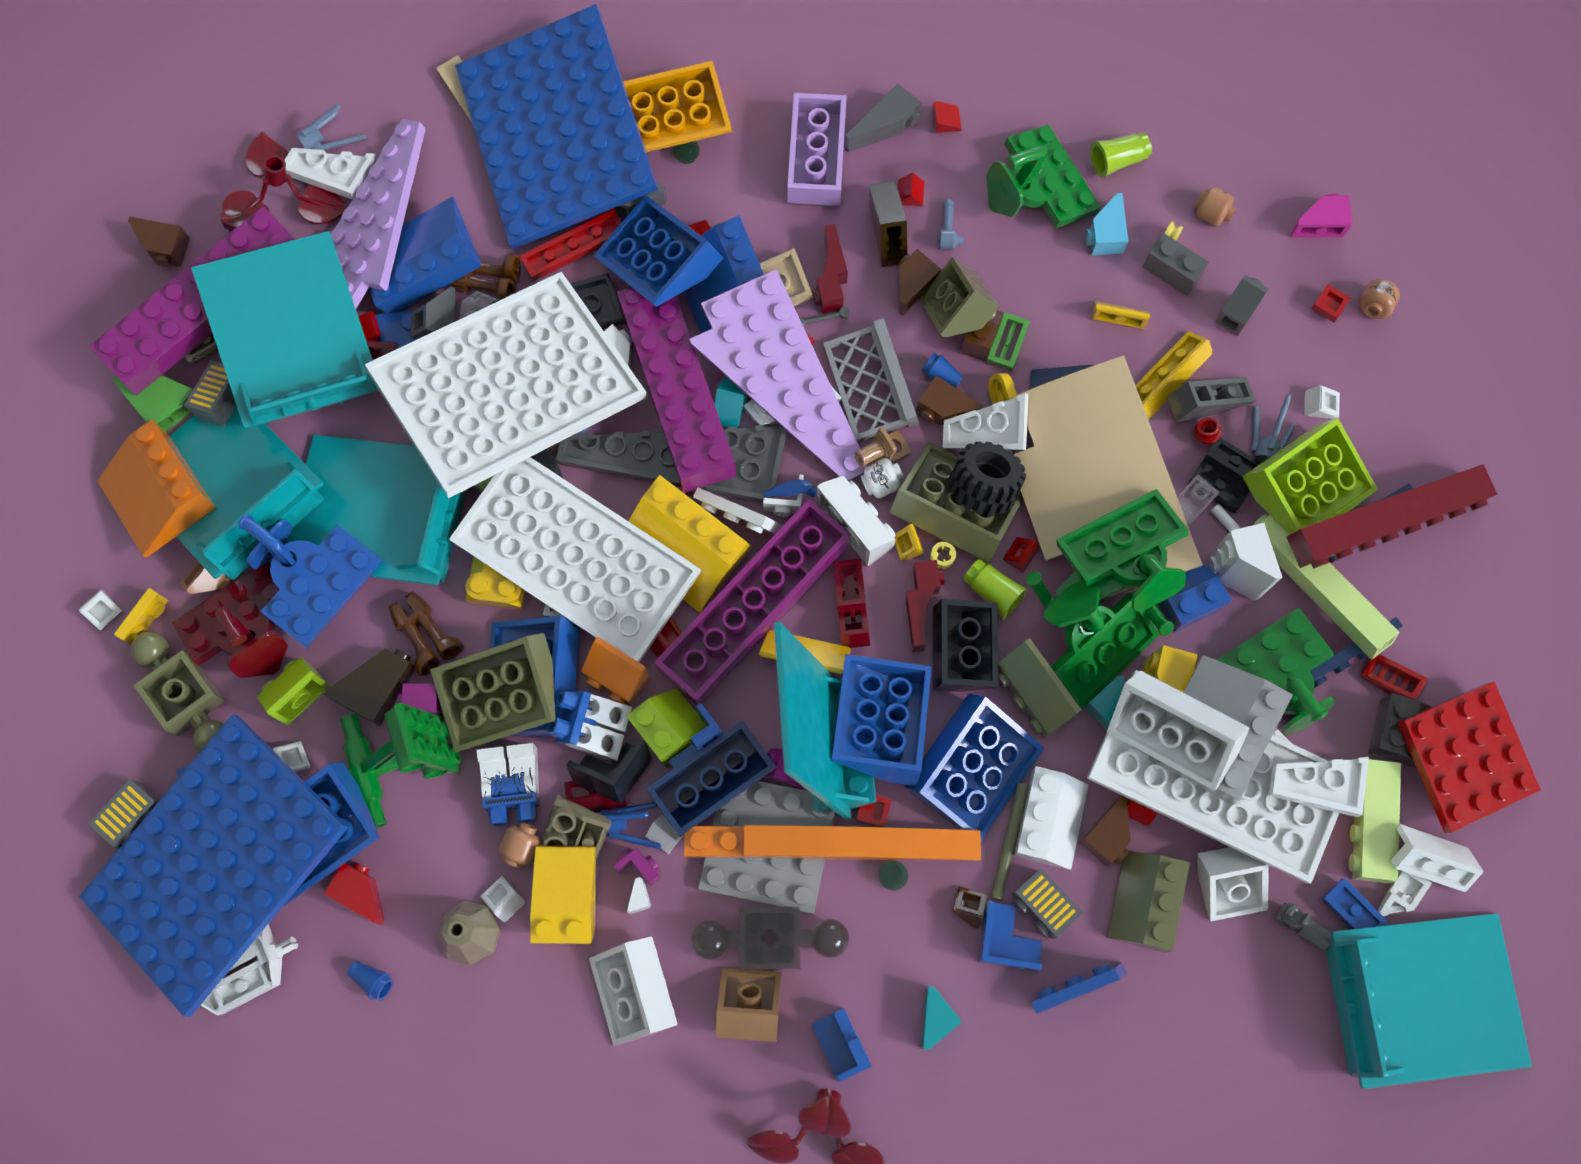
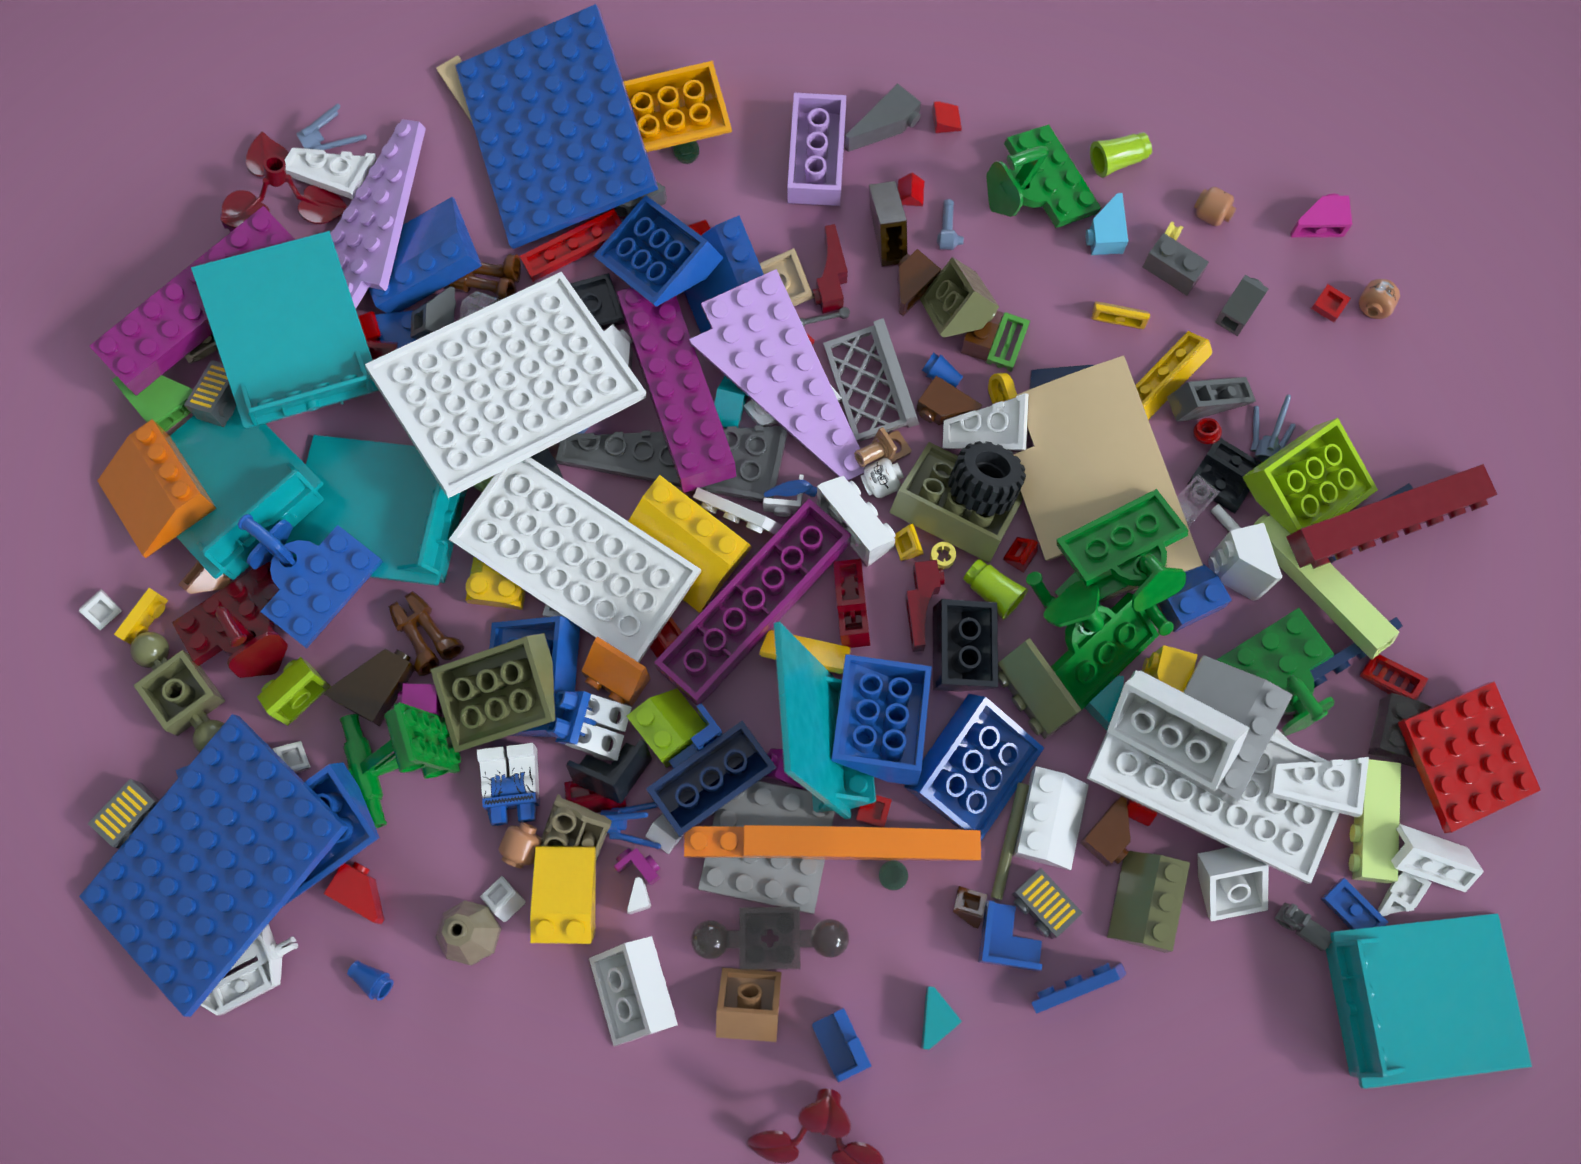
reddish brown slope [128,217,190,267] -> none
white slope [1304,385,1340,419] -> none

